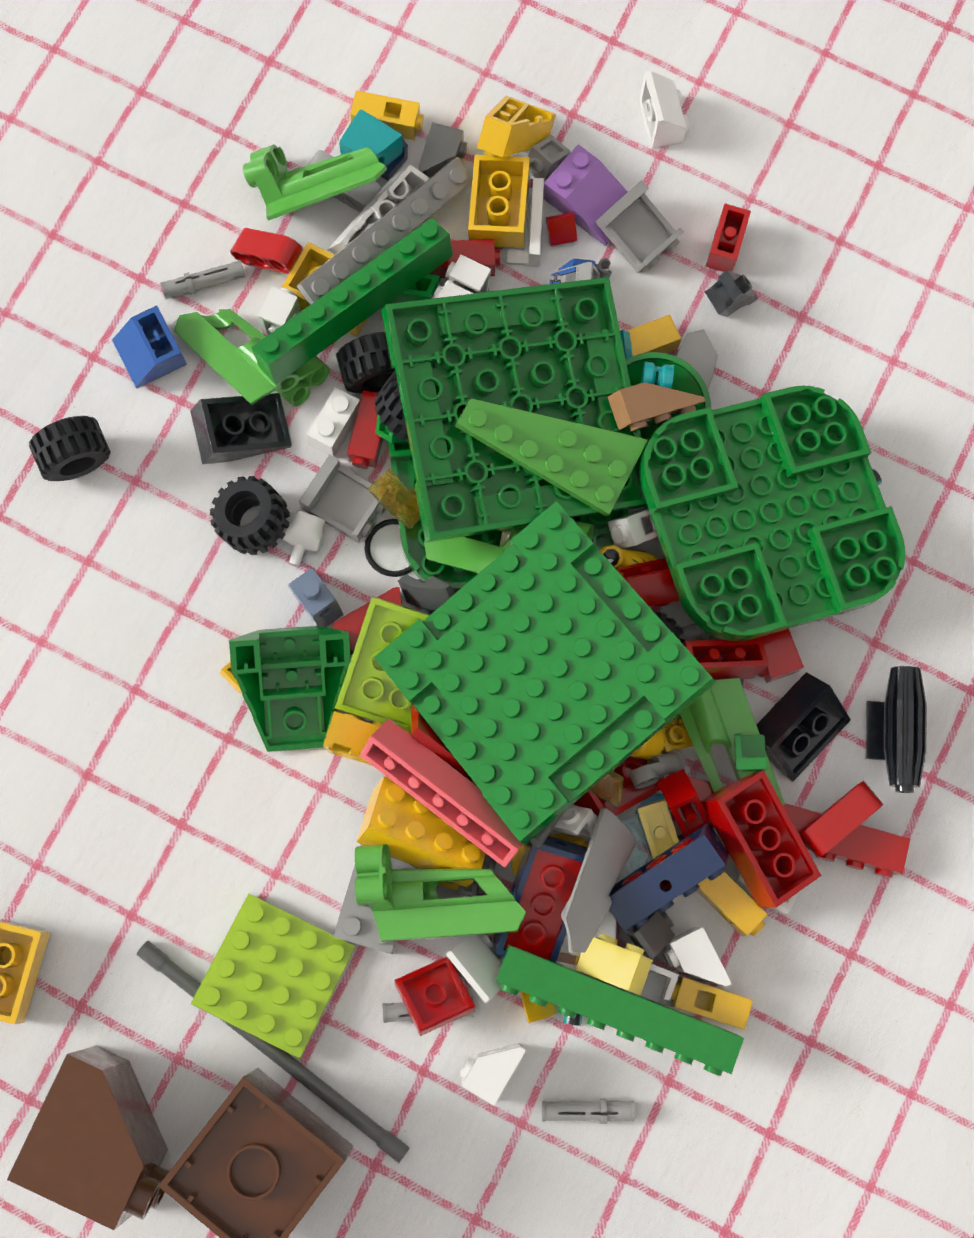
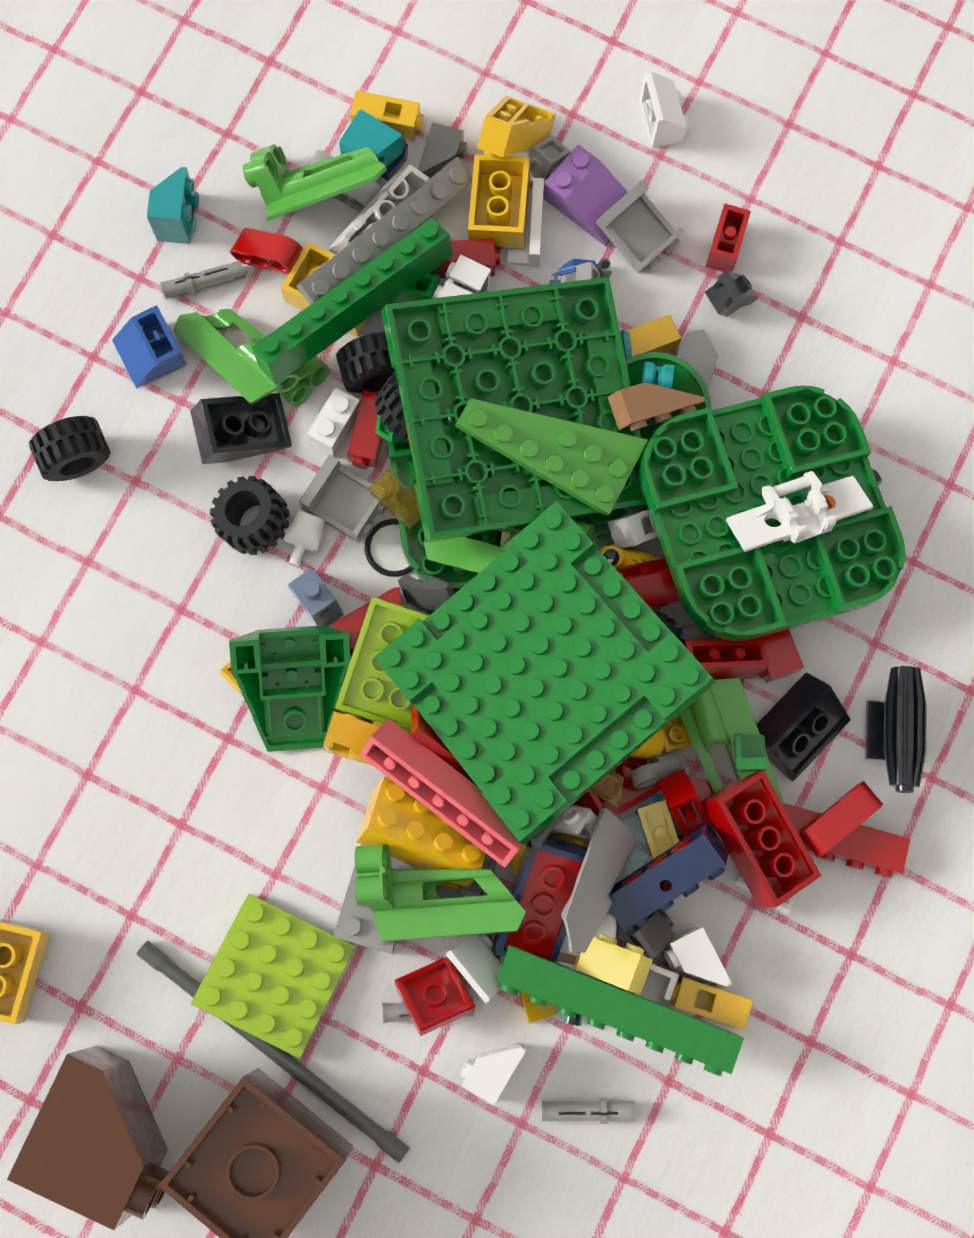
white brick [257,286,301,336] -> none
red tile [546,212,578,246] -> none
yellow brick [696,872,768,936] -> none
none -> teal slope [147,167,199,244]
none -> white piece [726,471,873,552]

